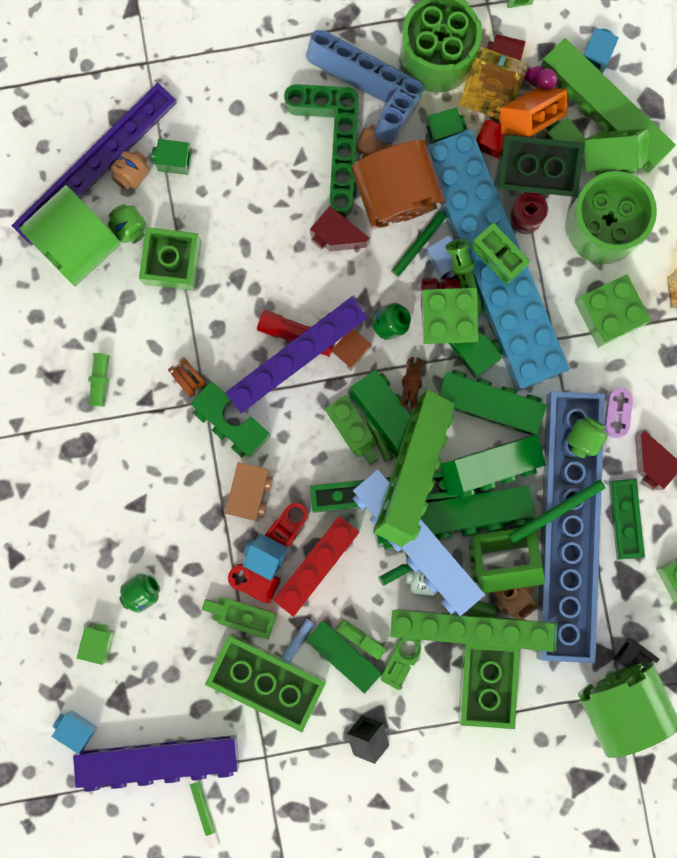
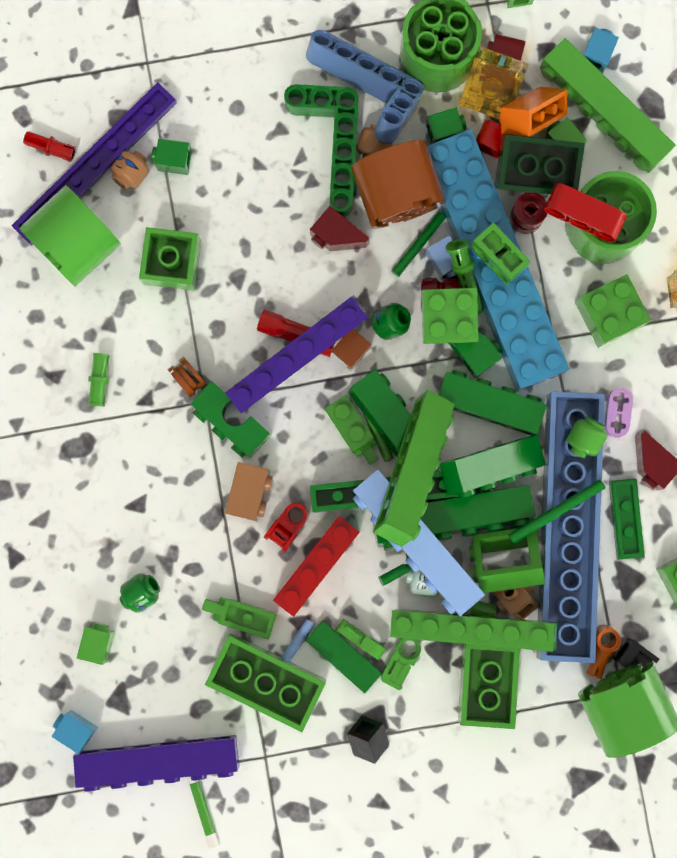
bright green head [108,204,147,244] -> none
red piece [228,563,281,604] -> none
dark azure brick [243,534,289,581] -> none
copper pin [400,357,424,408] -> none
magenta axle [518,65,557,90] -> none
bright green brick [584,128,651,176] -> none
none -> red axle [23,131,76,162]
none -> red beam [544,183,627,242]
none -> orange pin [586,624,621,679]

